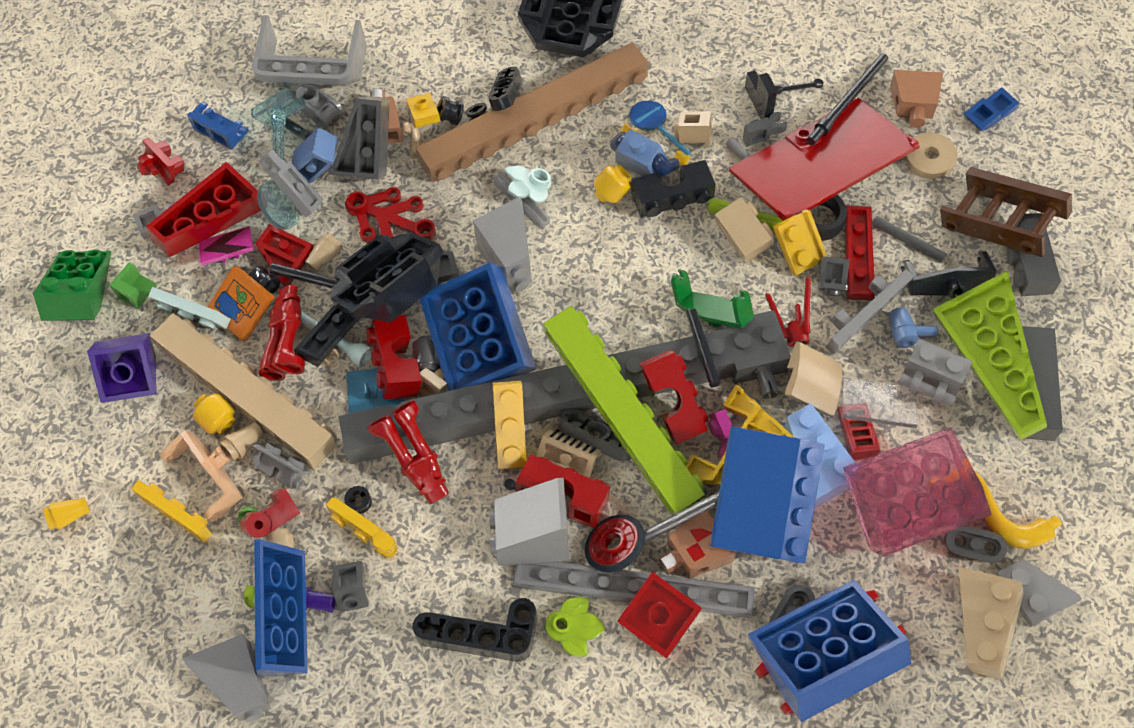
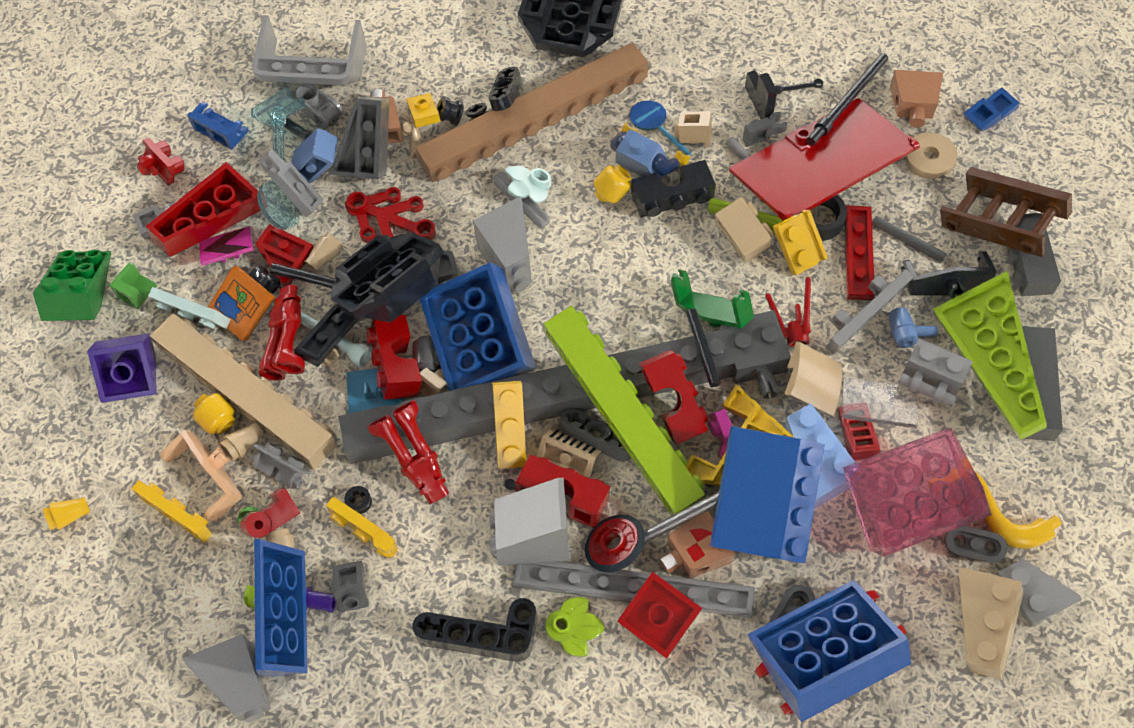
dark grey bracket [818,256,850,296] -> none

